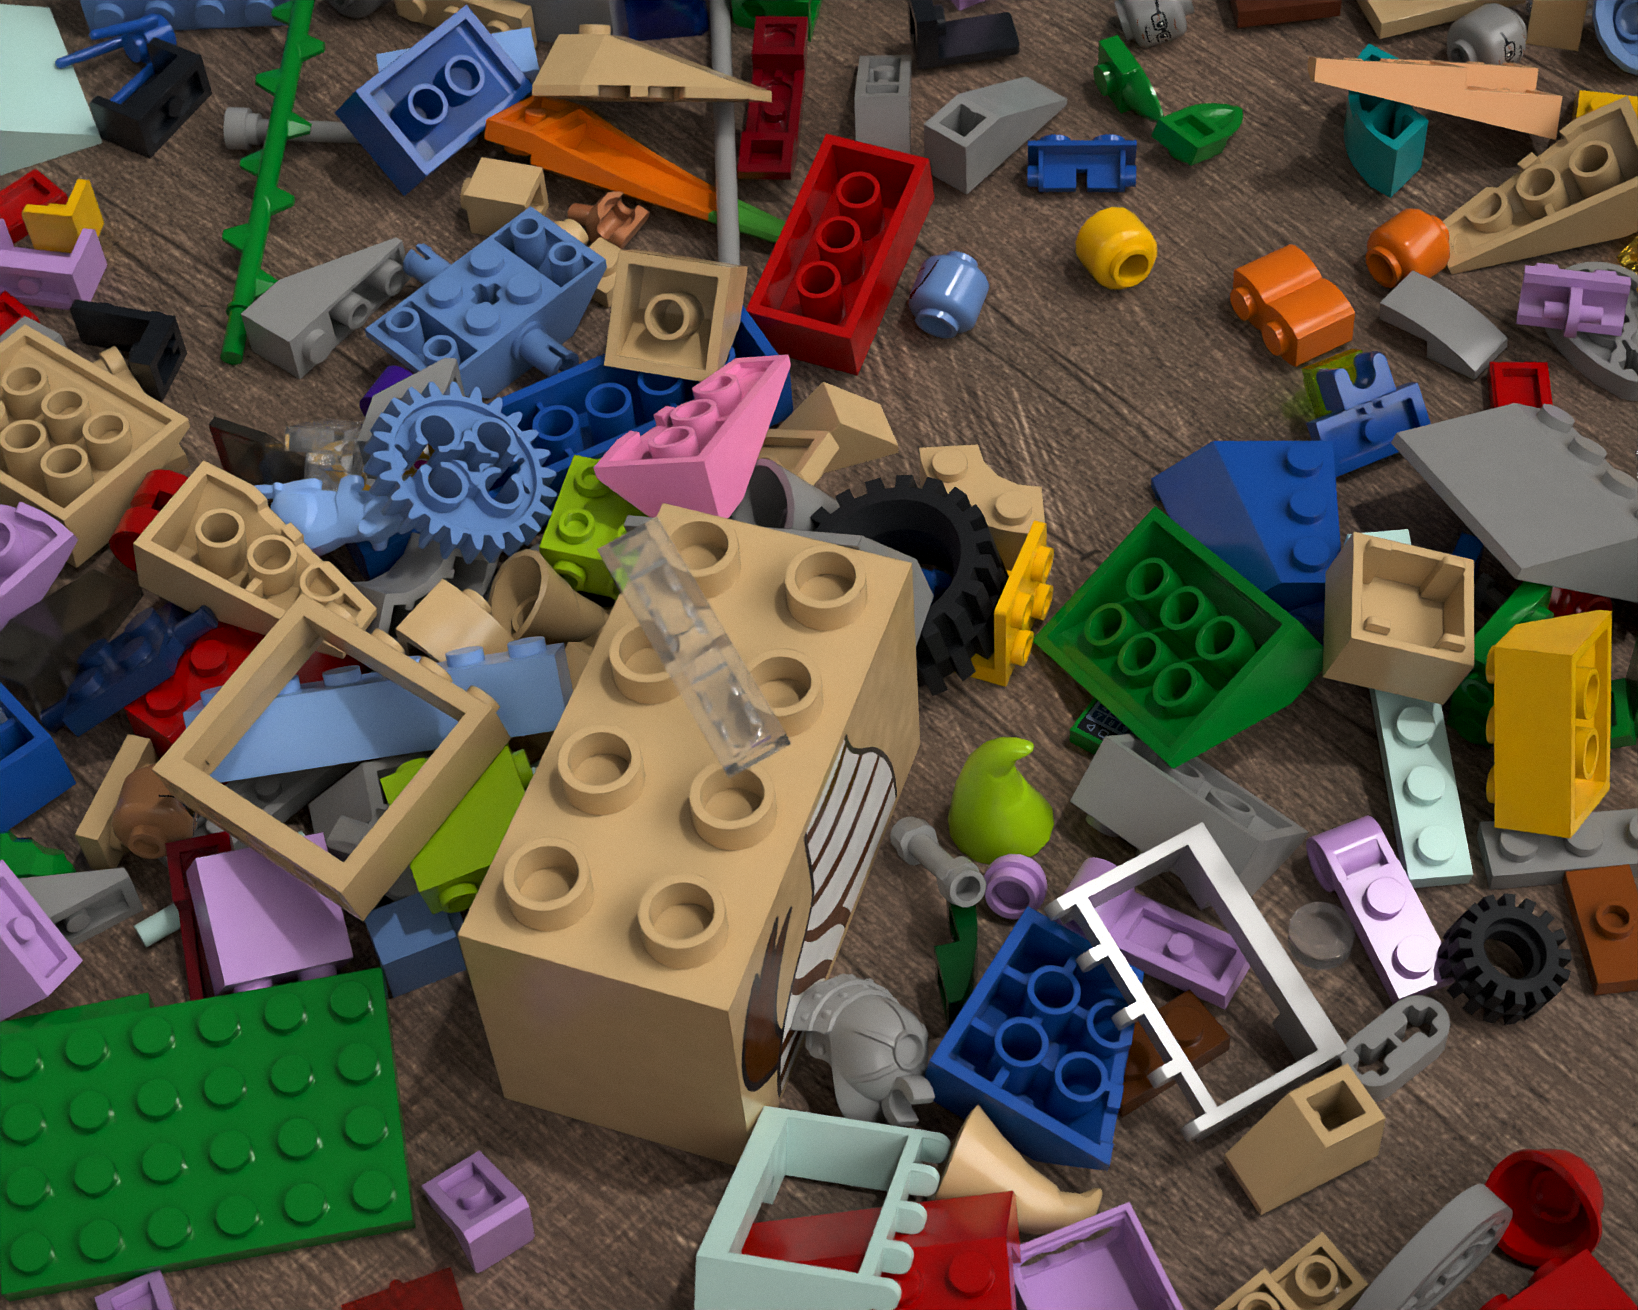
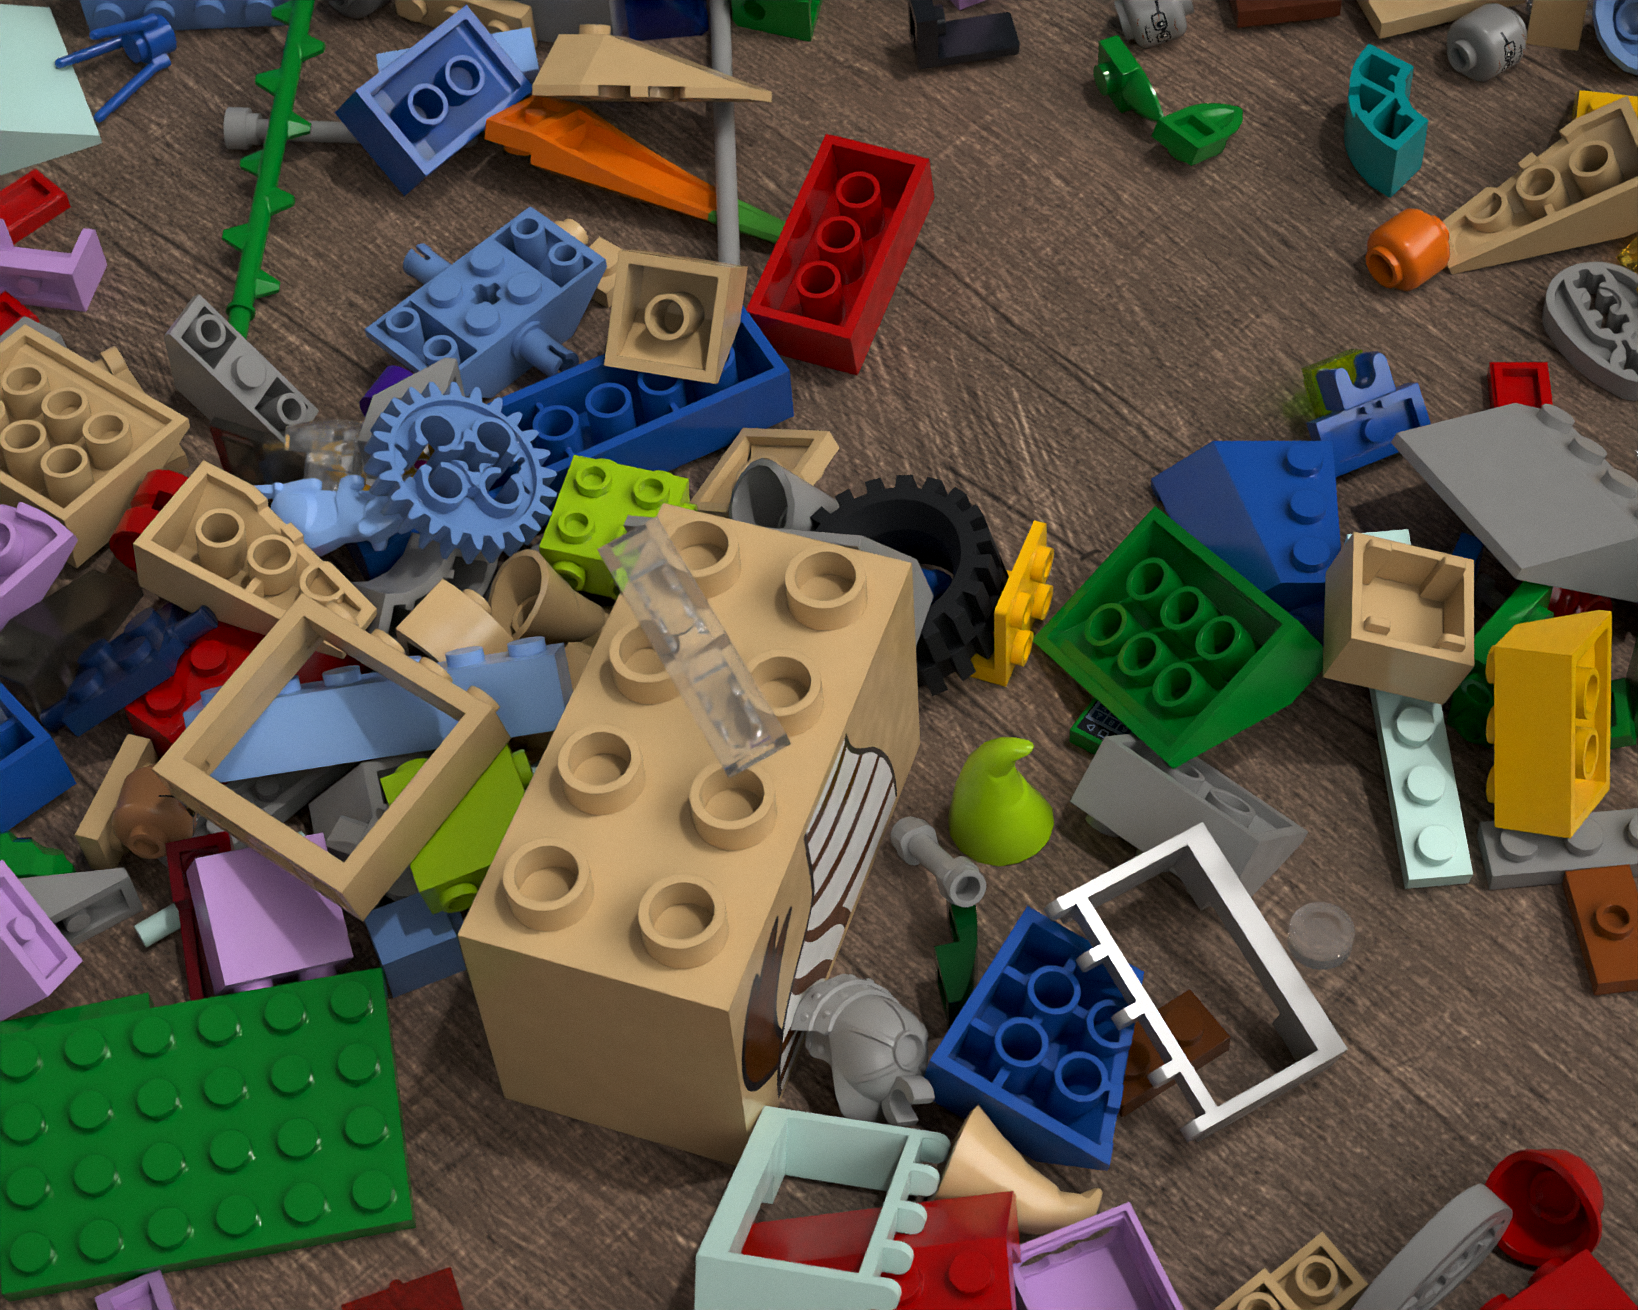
yellow panel [21,179,104,253] -> none
black bracket [70,299,187,402] -> none
black panel [89,37,212,159] -> none
light grey slope [241,237,411,379] -> none
lavender slope [421,1150,535,1273] -> none
tan brick [460,157,549,236] -> none
nougat piece [568,191,650,249] -> none
bright pink wedge [593,354,791,518] -> none
dark red slope [737,16,808,180] -> none
tan slope [777,382,898,473] -> none
light grey slope [854,55,912,154] -> none
medium blue head [908,251,989,338] -> none
tan brick [919,444,1045,571] -> none
light grey slope [924,76,1067,195] -> none
lavender plate [984,854,1047,919] -> none
blue hinge [1027,134,1137,193] -> none
lavender plate [1055,857,1251,1009] -> none
yellow head [1075,207,1157,290] -> none
tan slope [1224,1063,1386,1216] -> none
orange brick [1230,244,1355,367] -> none
plate [1306,815,1455,1005] -> none
light nougat wedge [1307,56,1563,140] -> none
light grey beam [1339,995,1451,1102] -> none
light grey slope [1380,270,1508,380] -> none
black tyre [1438,893,1572,1025] -> none
lavender hips [1516,263,1631,338] -> none
none -> light grey slope [164,294,319,451]

